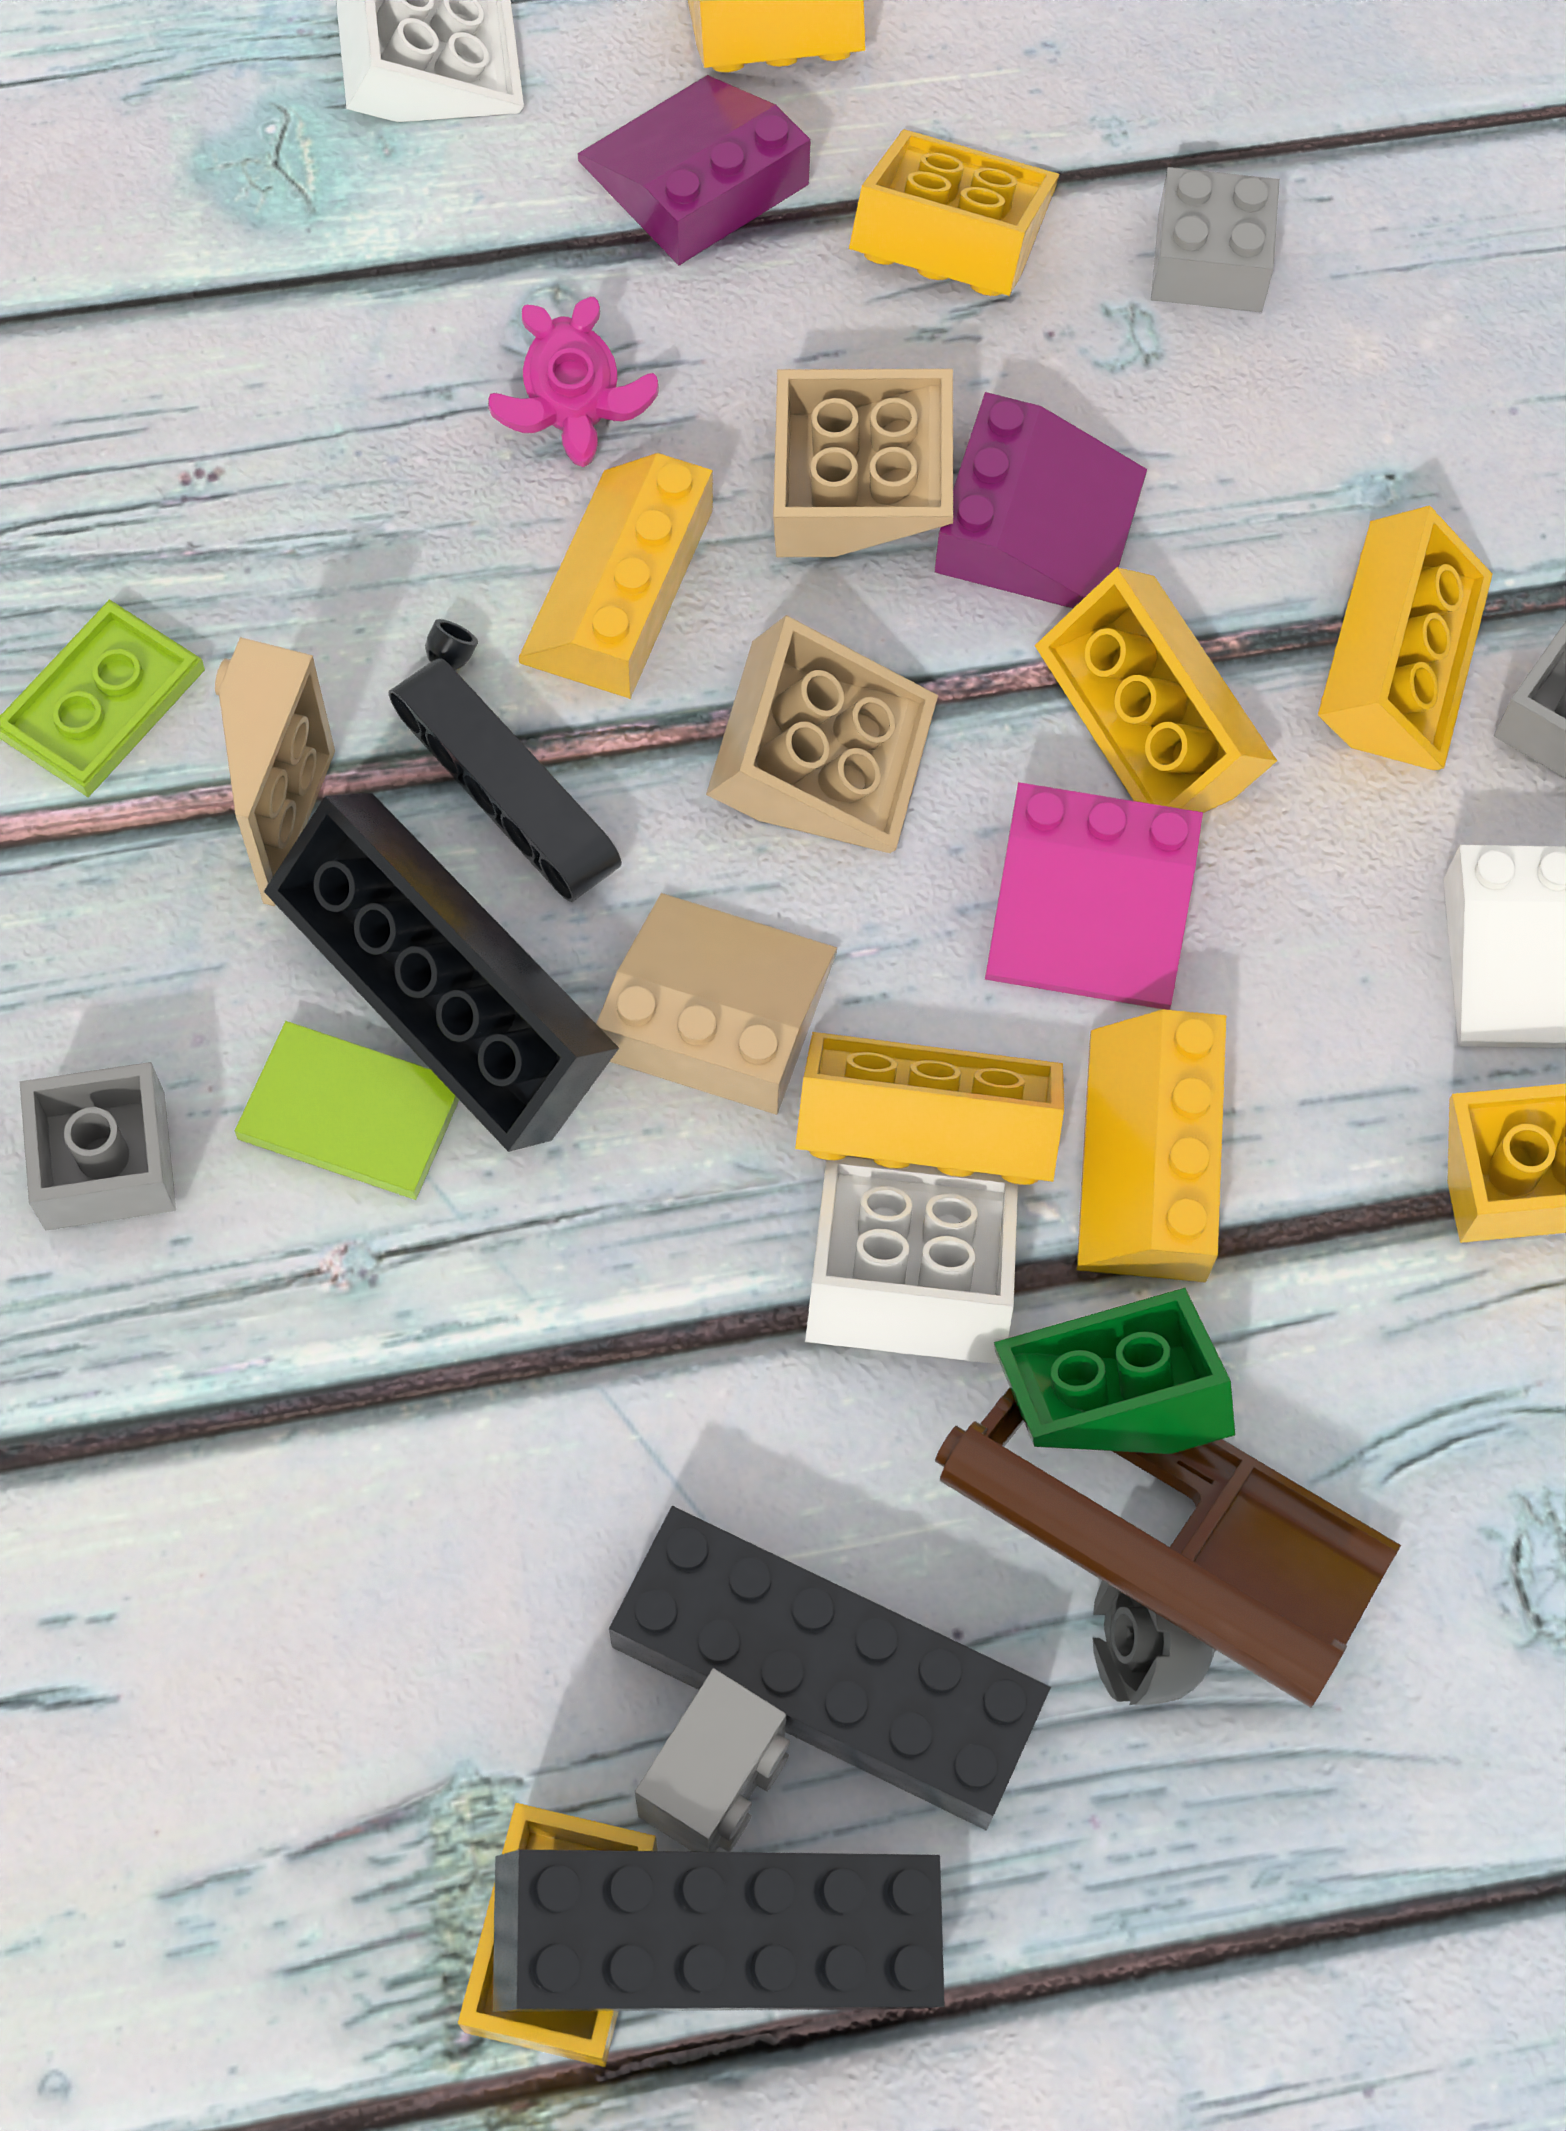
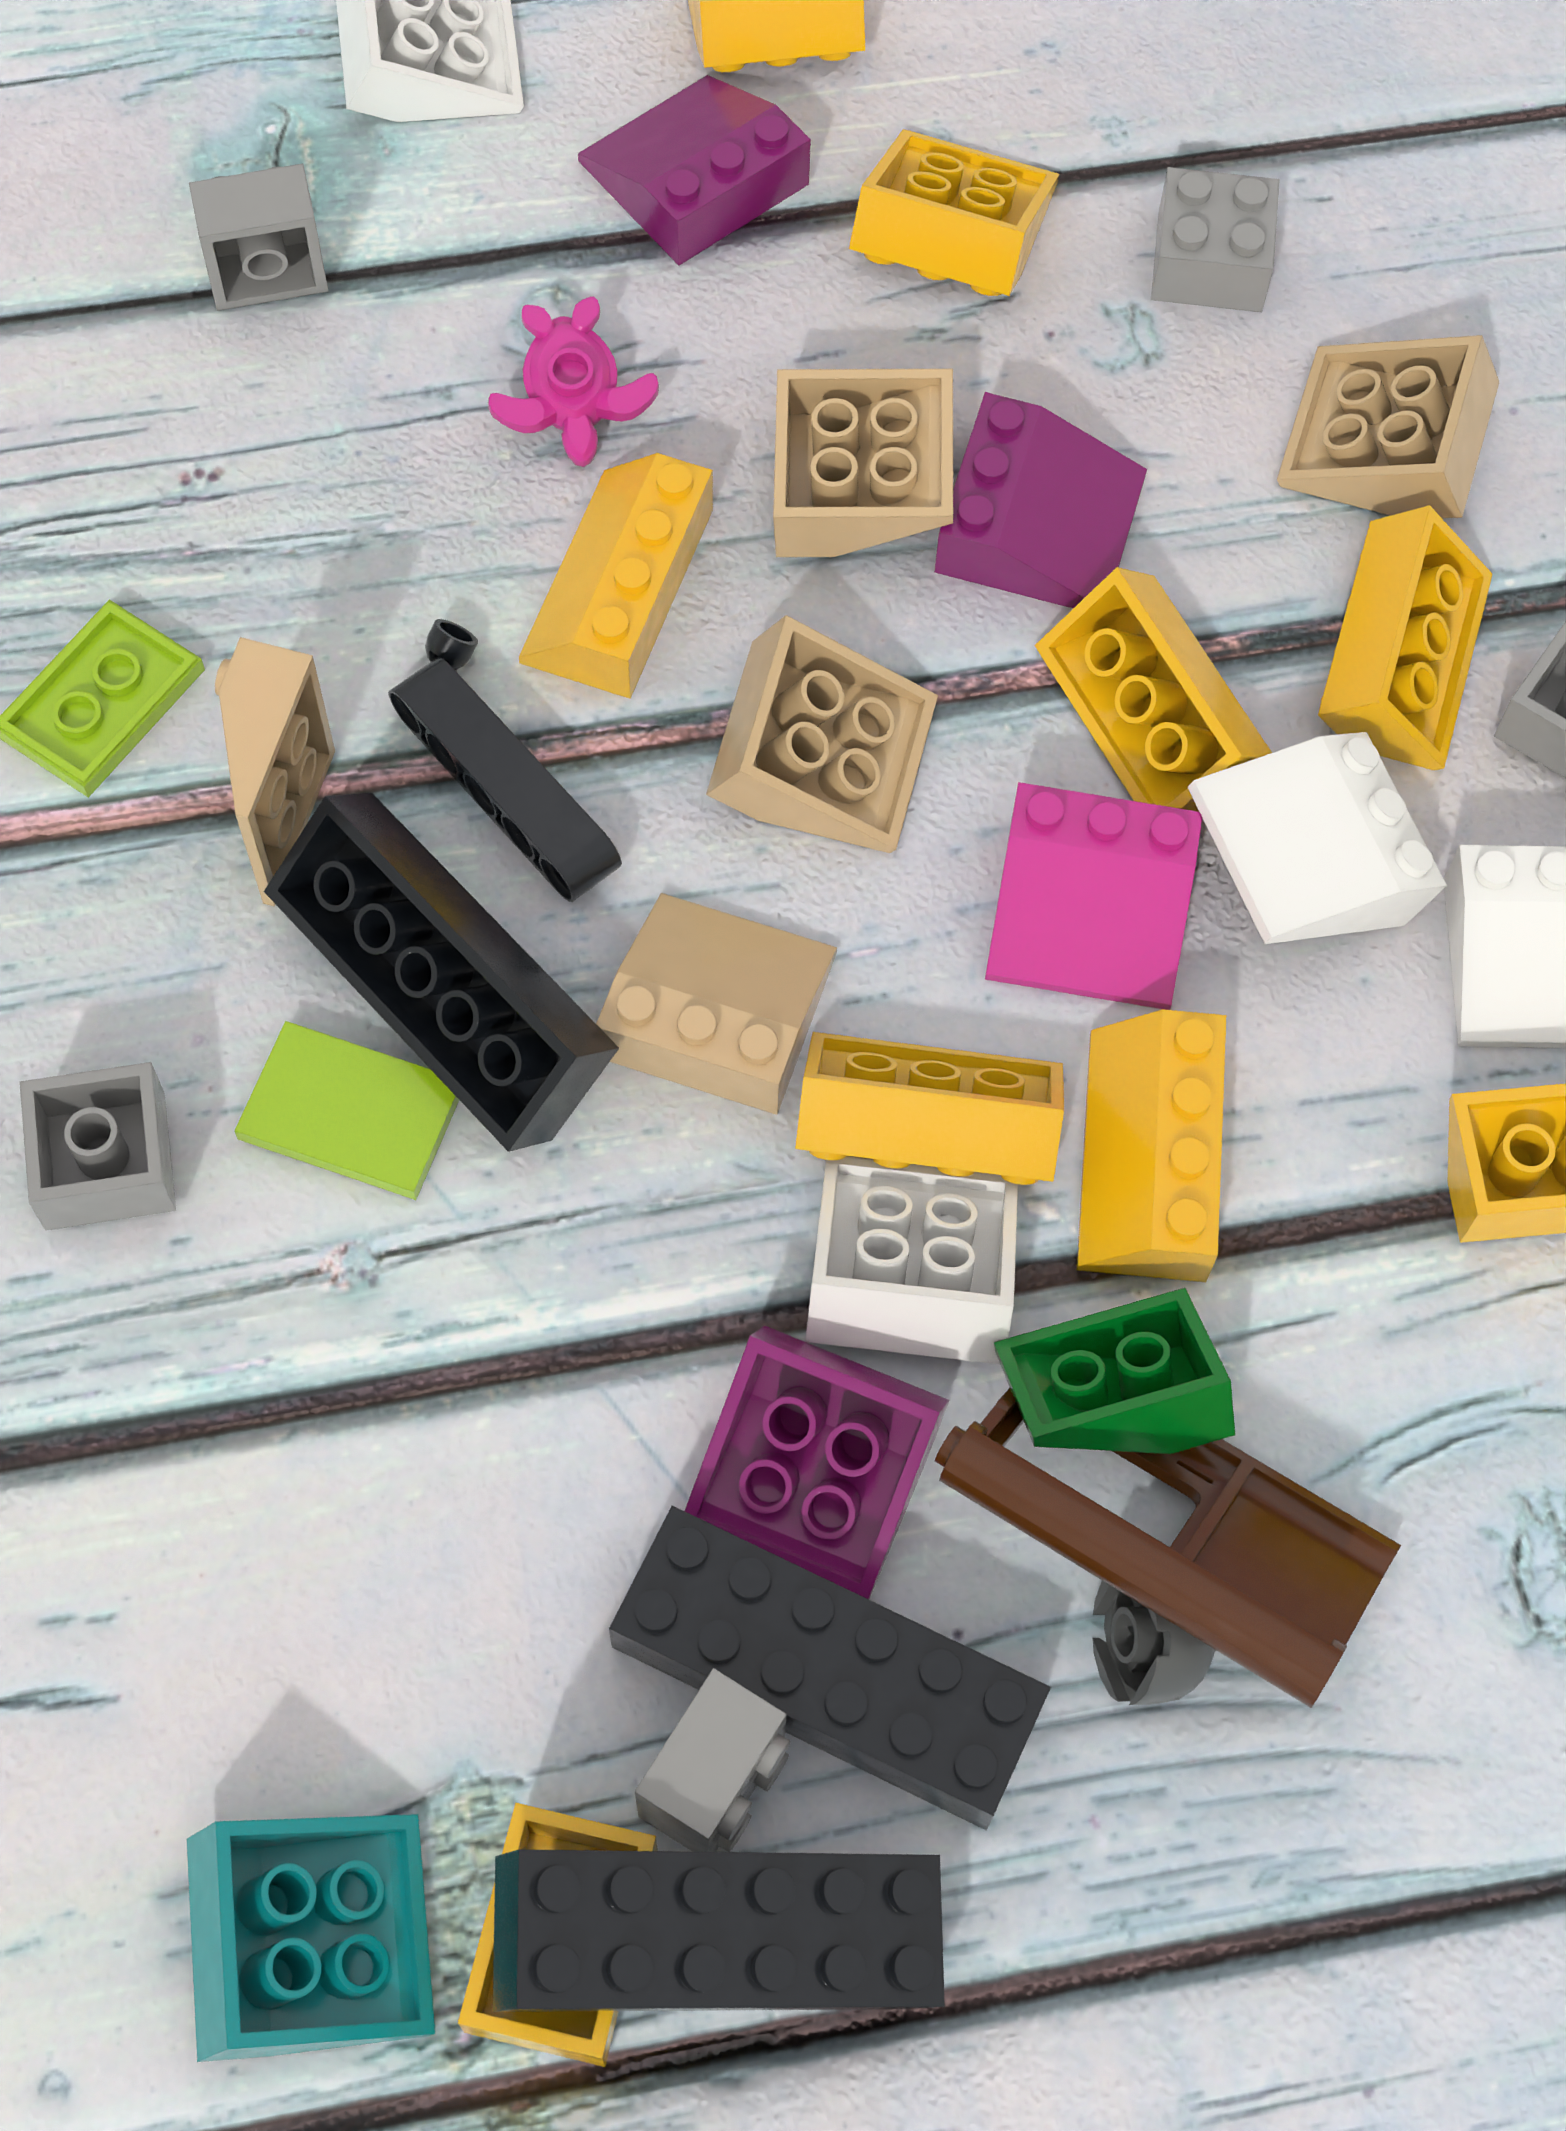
none -> teal slope [187,1814,435,2062]
none -> light grey brick [189,163,329,311]
none -> magenta slope [685,1326,949,1599]
none -> white slope [1188,732,1447,944]
none -> tan slope [1277,335,1499,518]

